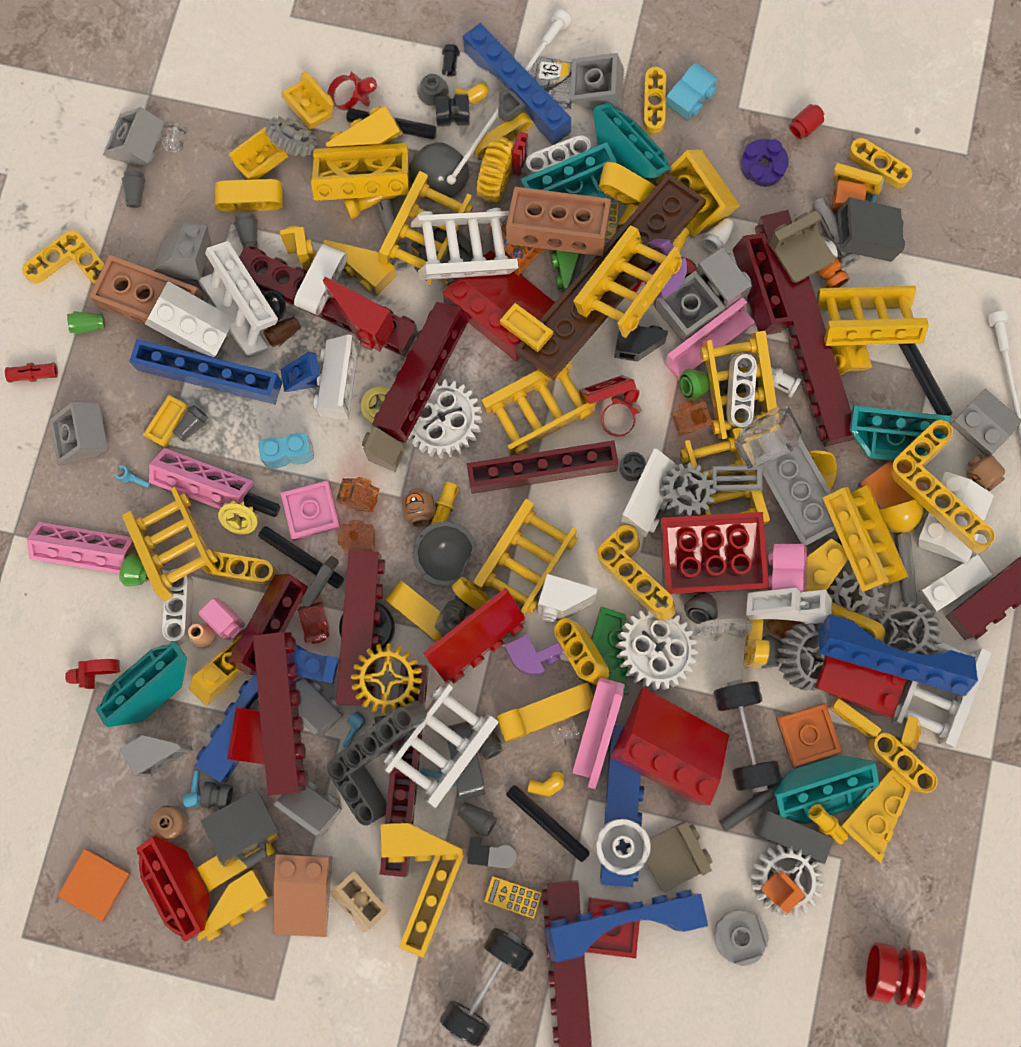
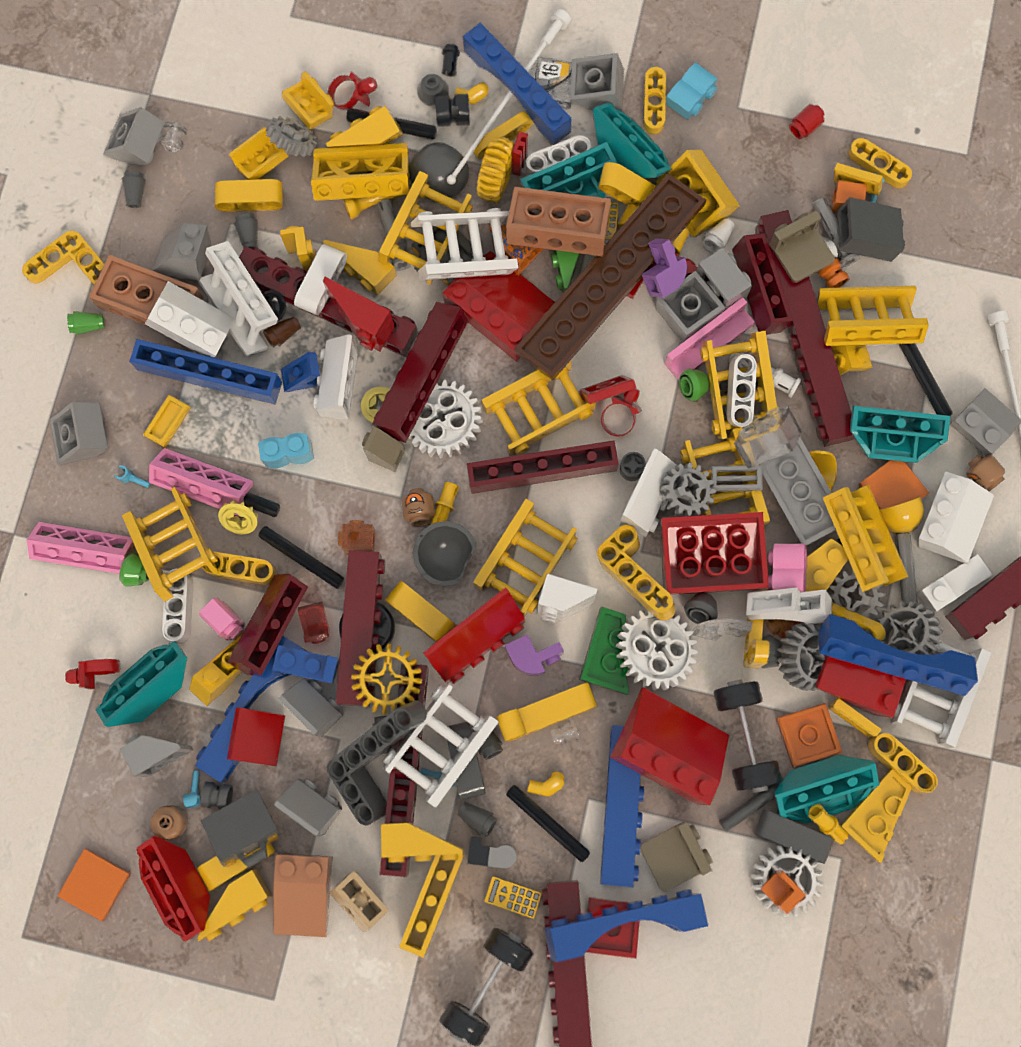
red pin [5,362,58,383] -> none
dark grey cone [173,405,208,442] -> none
light nougat cone [188,623,215,648] -> none
dark red brick [253,632,308,796] -> none
bright pink tile [280,480,341,541] -> none
dark grey tile [300,555,339,607] -> none
clear orange brick [335,477,380,512] -> none
medium azure hand [342,712,365,748] -> none
dark grey hinge [434,595,468,636] -> none
yellow beam [452,577,490,610] -> none
dark grey tile [498,90,527,122] -> none
yellow tile [499,303,553,352] -> none
yellow beam [554,618,609,685] -> none
bright pink fence [572,677,625,789] -> none
yellow fence [573,225,682,338] -> none
white brick [595,819,651,875] -> none
black slope [614,324,668,362] -> none
clear orange brick [671,400,713,436] -> none
light grey plate [714,910,768,966] -> none
dark purple plate [740,139,789,187] -> none
red wheel [865,942,927,1009] -> none
yellow beam [890,420,995,553] -> none
yellow tile [901,716,922,751] -> none

